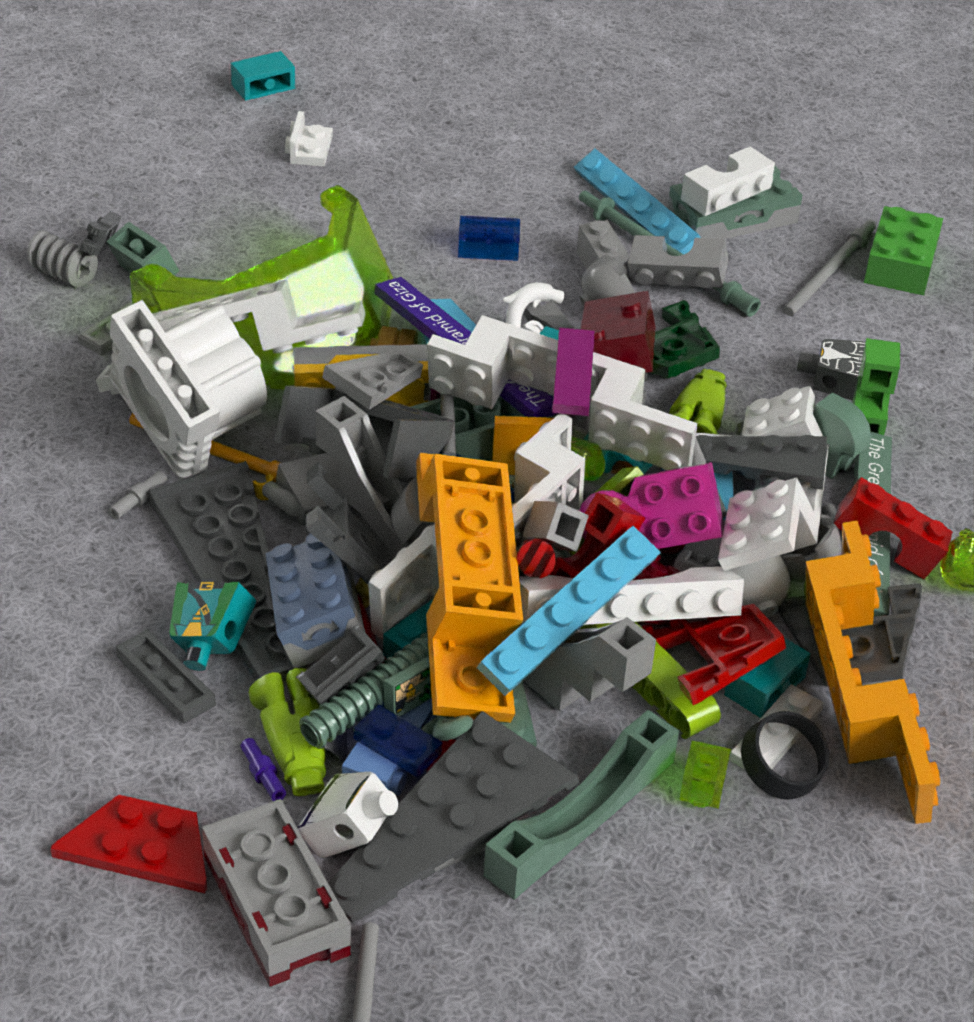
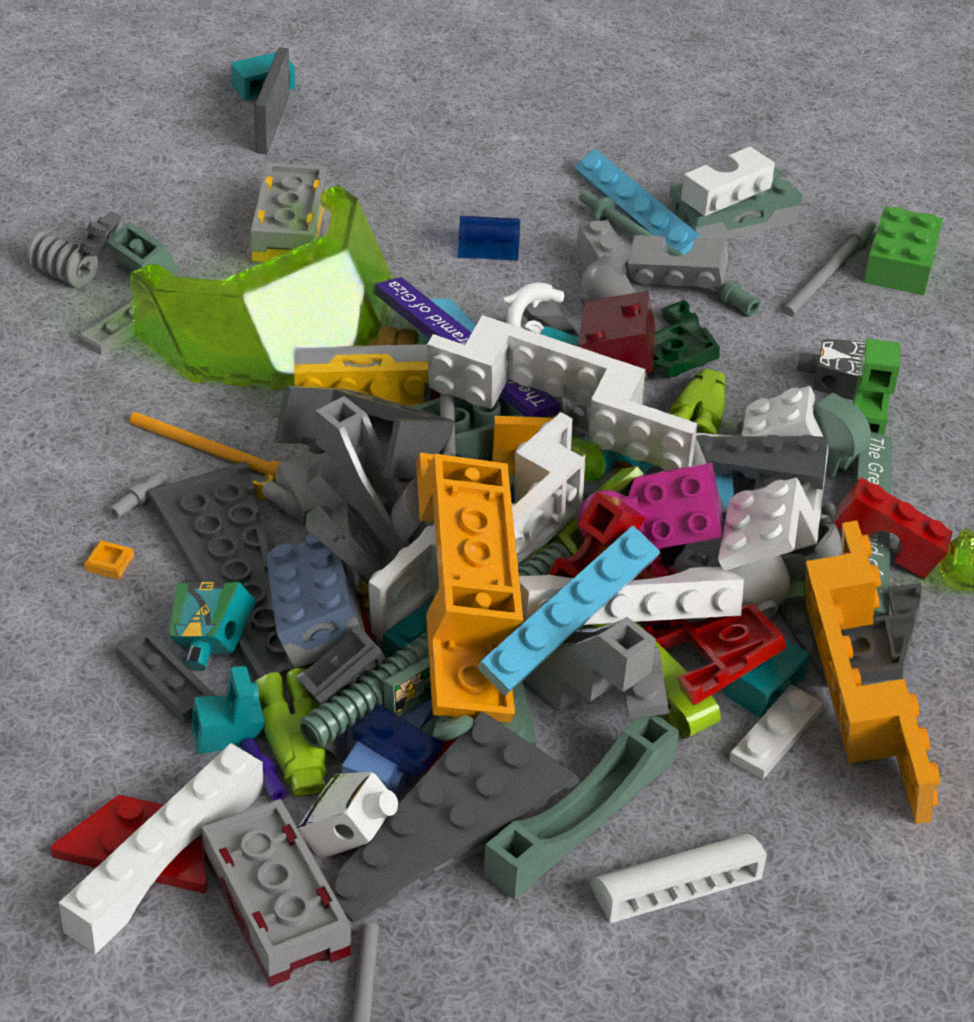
white bracket [96,279,366,395] -> none
white hose [110,300,267,480] -> none
white bracket [285,111,333,166] -> none
light grey wing [322,350,423,410] -> none
red arm [517,538,556,579] -> none
light grey brick [523,501,589,551] -> none
magenta tile [552,328,595,416] -> none
clear neon green brick [679,740,731,809] -> none
black tyre [741,711,830,800] -> none
none -> white arch [59,743,264,954]
none -> light orange tile [84,540,134,580]
none -> teal brick [190,666,265,754]
none -> light grey piece [251,163,327,265]
none -> dark grey tile [254,47,290,155]
none -> white brick [590,834,767,924]
none -> light grey brick [625,647,669,719]

